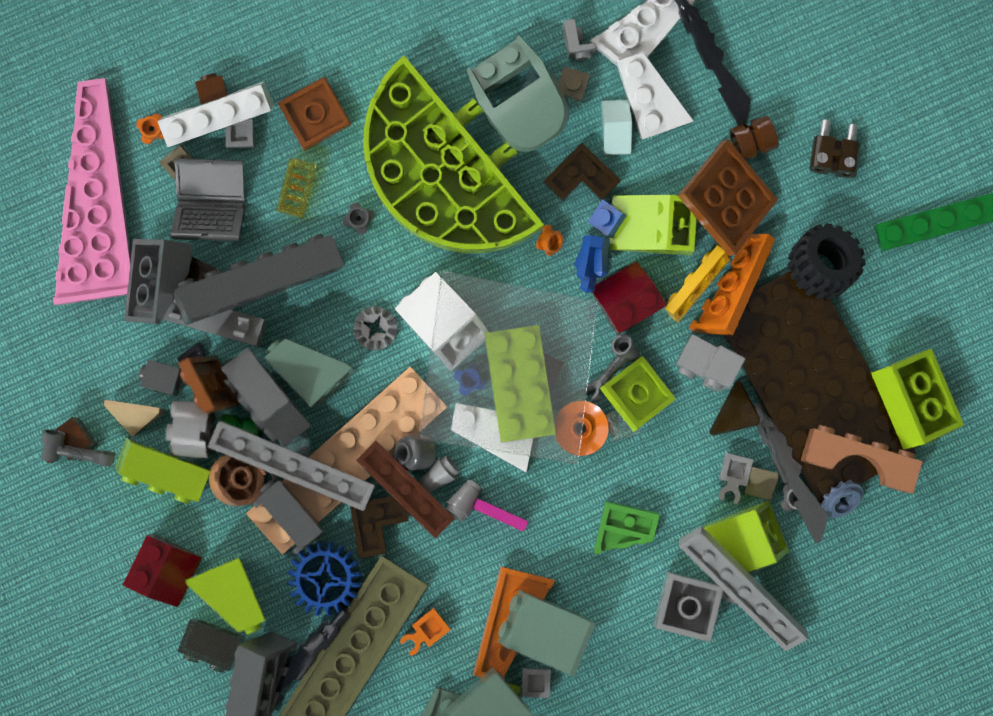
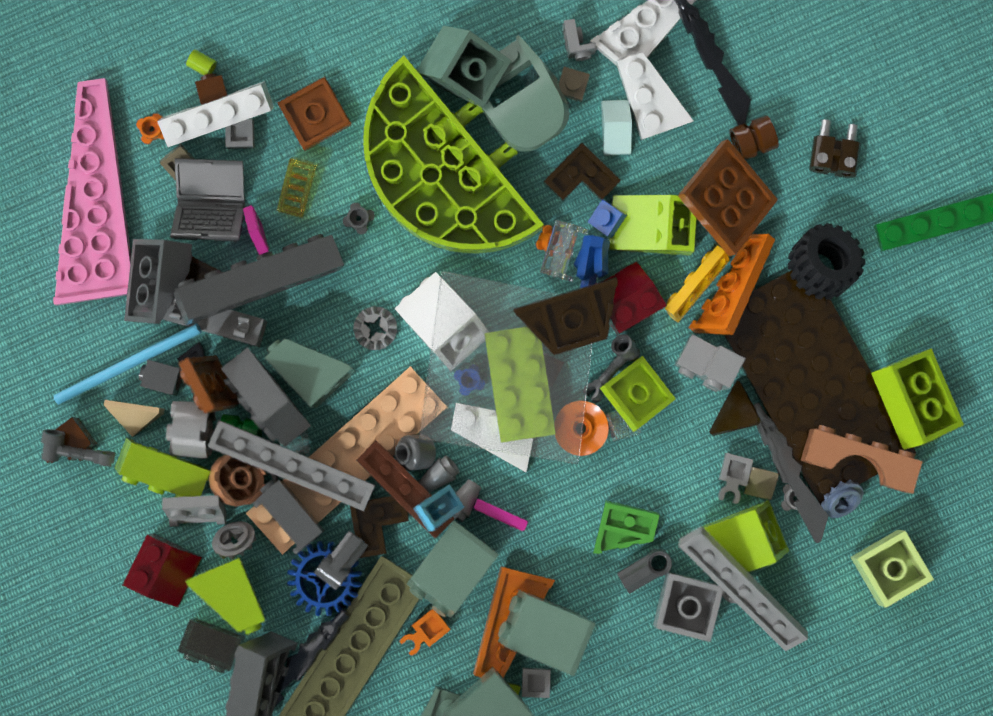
none -> medium azure piece [53,323,202,405]
none -> light grey plate [162,495,227,527]
none -> lime hinge [186,49,217,76]
none -> light grey gear [212,521,256,560]
none -> dark pink tile [243,205,269,255]
none -> dark grey piece [314,531,368,590]
none -> sand green slope [406,521,499,618]
none -> medium azure slope [413,484,465,531]
none -> sand green slope [417,26,512,108]
none -> dark brown wing [513,278,618,355]
none -> clear hinge [540,220,589,282]
none -> dark grey piece [617,548,672,594]
none -> yellowish green brick [851,530,934,608]

